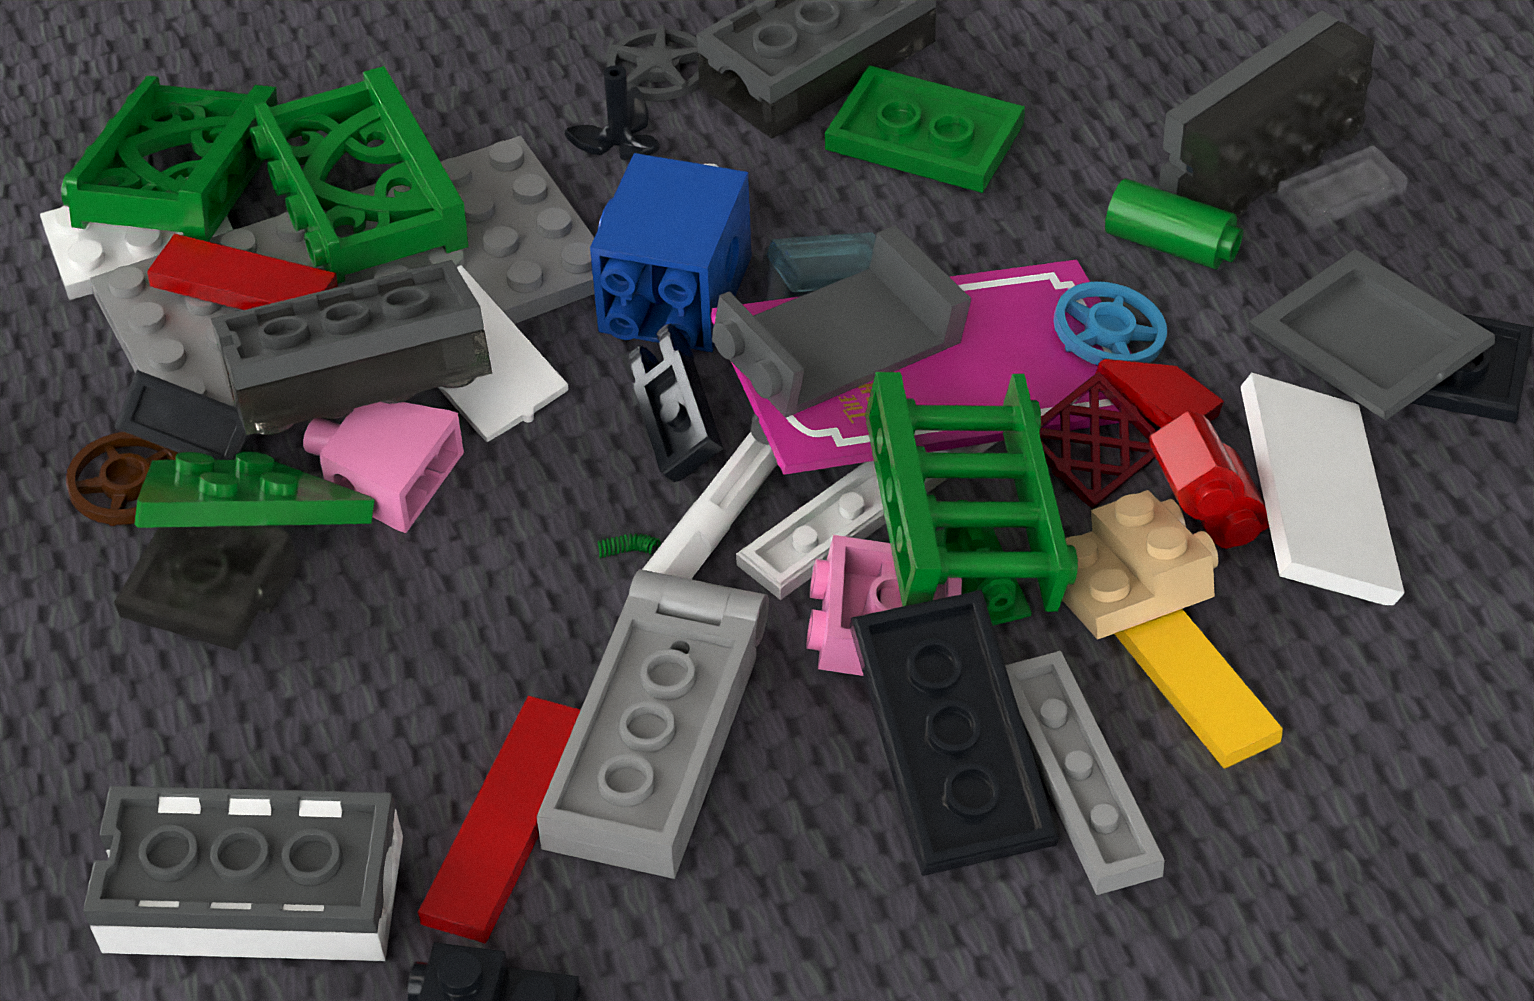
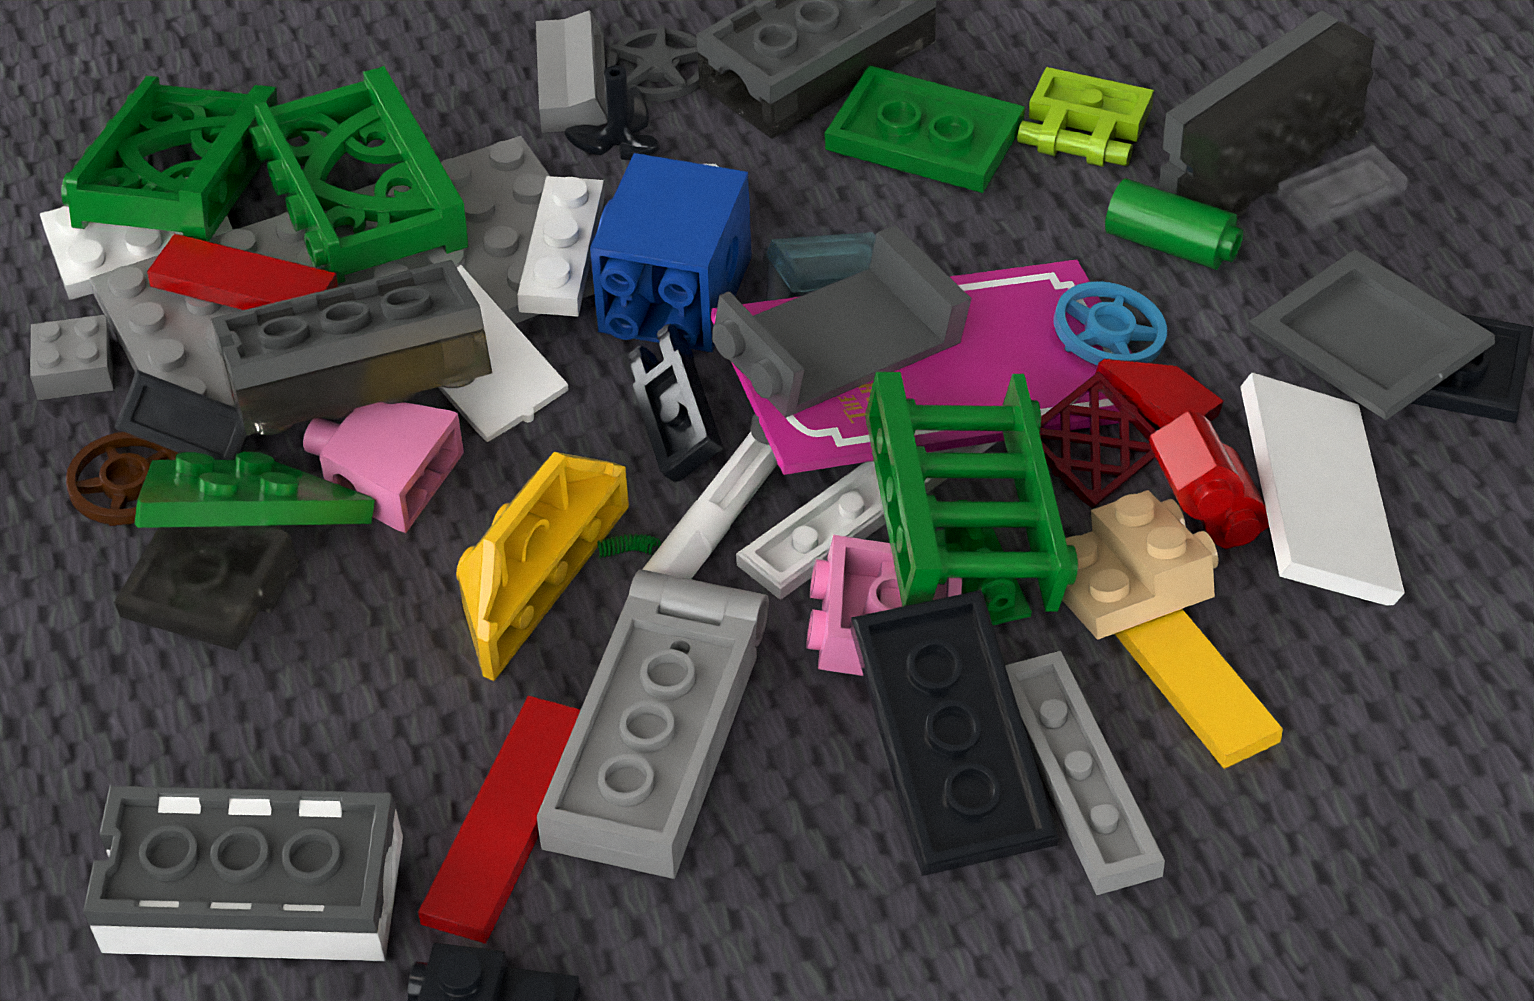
none -> light grey piece [30,315,113,400]
none -> yellow wedge [456,452,629,681]
none -> white plate [517,176,605,317]
none -> light grey piece [536,10,608,133]
none -> lime plate [1017,67,1154,167]

